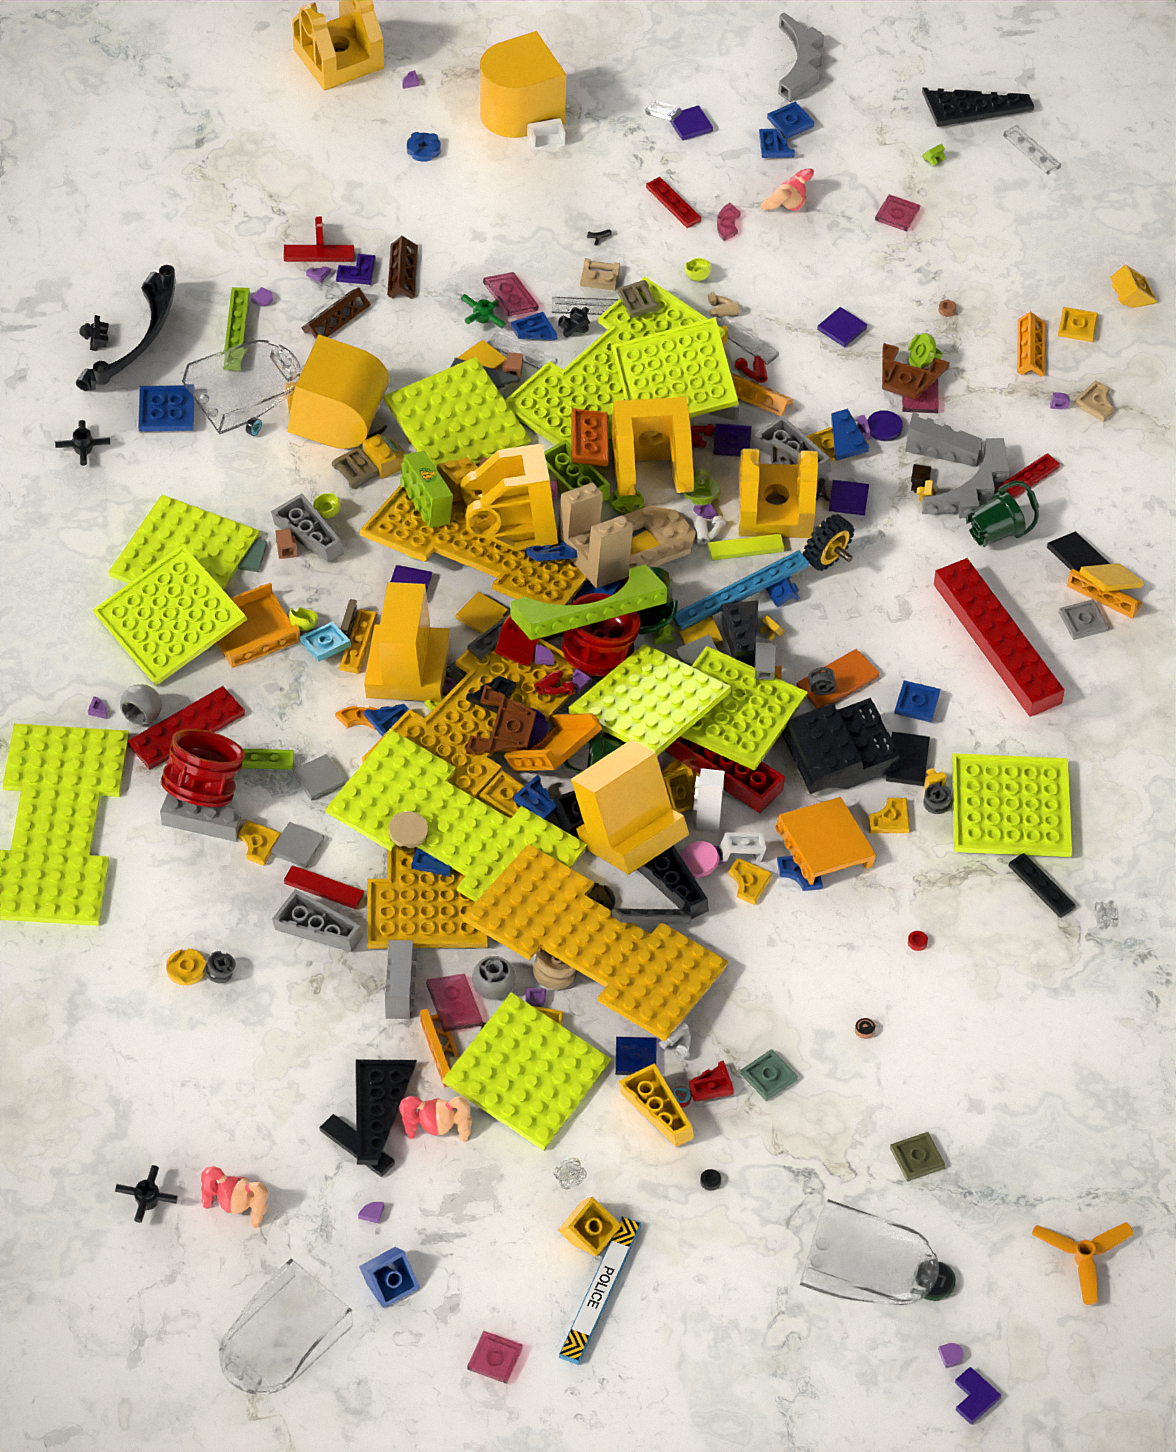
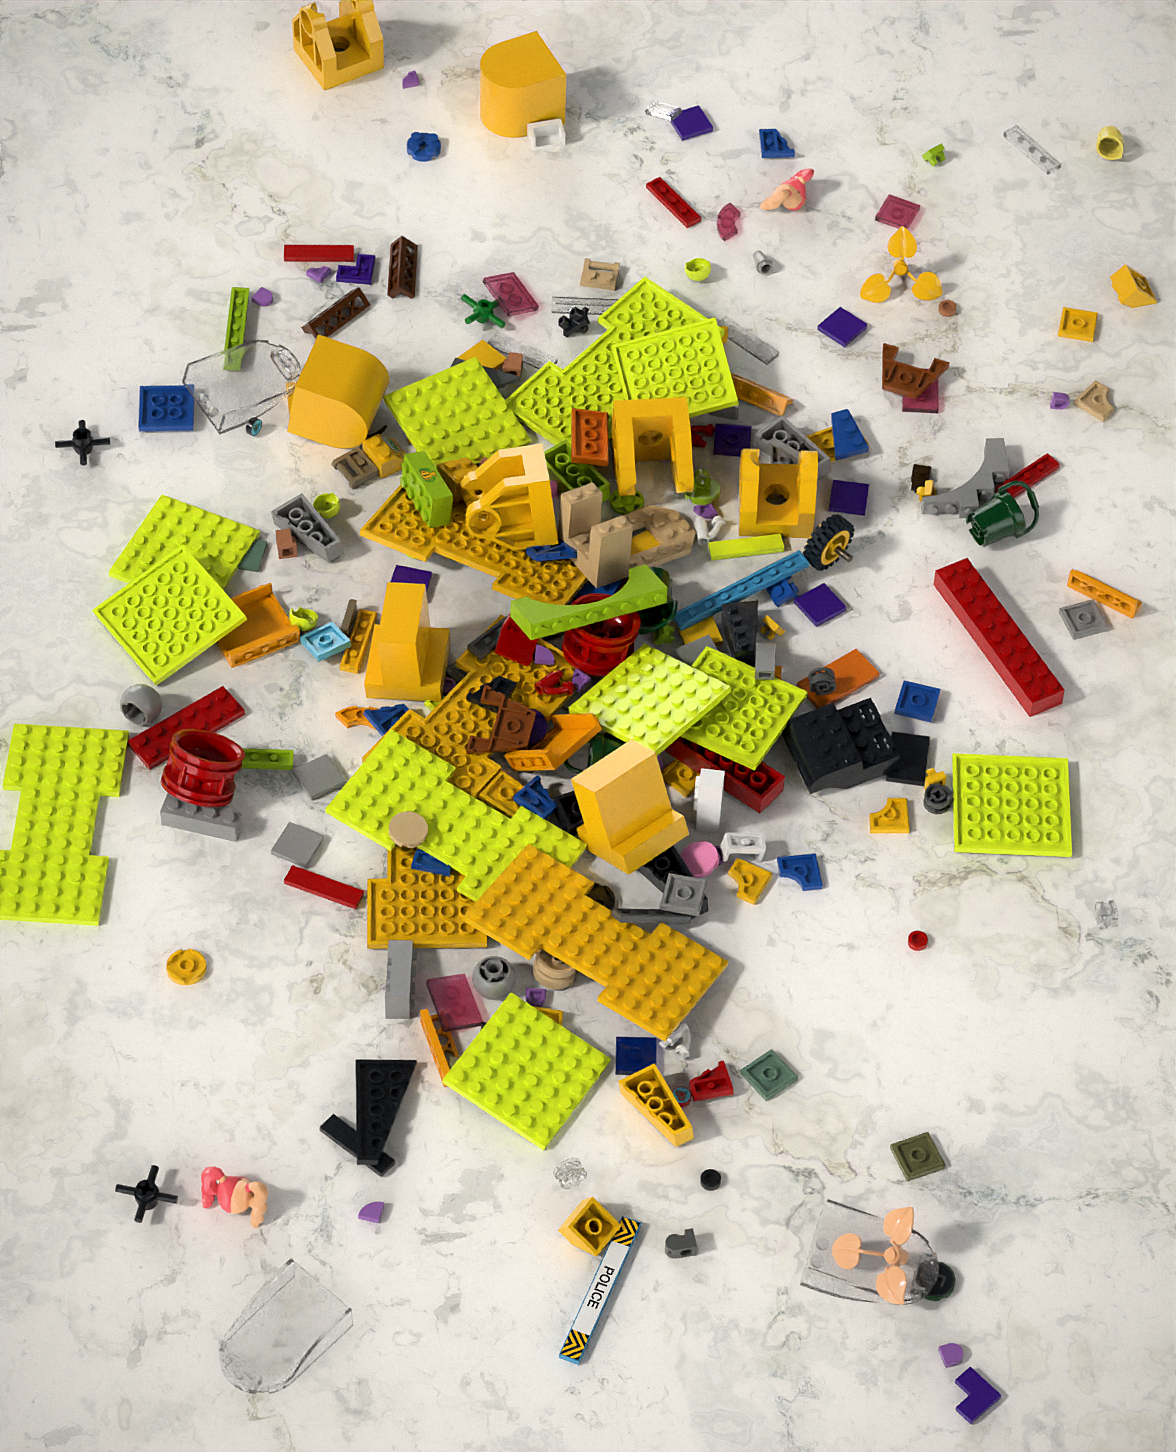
black panel [76,265,176,391] -> none
black hips [79,315,109,351] -> none
medium lavender tile [88,696,107,719] -> none
dark grey wheel [204,951,236,983] -> none
yellow tile [238,820,282,866] -> none
light grey wedge [272,889,363,952] -> none
red tile [315,216,324,246] -> none
blue slope [359,1247,420,1308] -> none
hair [399,1096,472,1142] -> none
yellow tile [456,591,508,634] -> none
clear pink tile [467,1330,523,1384] -> none
blue wing [511,312,557,340] -> none
black bar [587,229,612,246] -> none
dark tan plate [617,280,660,318] -> none
yellow slope [662,769,695,813] -> none
tan plant [708,292,739,318] -> none
red plant [734,355,768,383] -> none
blue plate [767,101,814,139] -> none
light orange panel [775,797,876,885] -> none
light grey arch [778,13,824,102] -> none
black bar [816,478,830,501] -> none
tile [855,1018,876,1039] -> none
medium lavender tile [857,415,871,440] -> none
dark purple tile [867,410,903,441] -> none
light grey wedge [905,412,982,466] -> none
lime tile [908,333,943,369] -> none
black wing [922,87,1034,127] -> none
black tile [1008,853,1076,918] -> none
light orange fence [1017,311,1045,377] -> none
light orange piece [1032,1222,1133,1305] -> none
black tile [1047,531,1110,572] -> none
yellow tile [1079,563,1144,592] -> none
none -> light grey tile [660,873,708,917]
none -> dark grey leg [665,1228,697,1259]
none -> light grey cone [753,251,773,275]
none -> dark purple tile [794,583,846,627]
none -> light nougat plant [832,1207,914,1305]
none -> yellow plant [860,226,943,303]
none -> light yellow helmet [1096,126,1124,160]

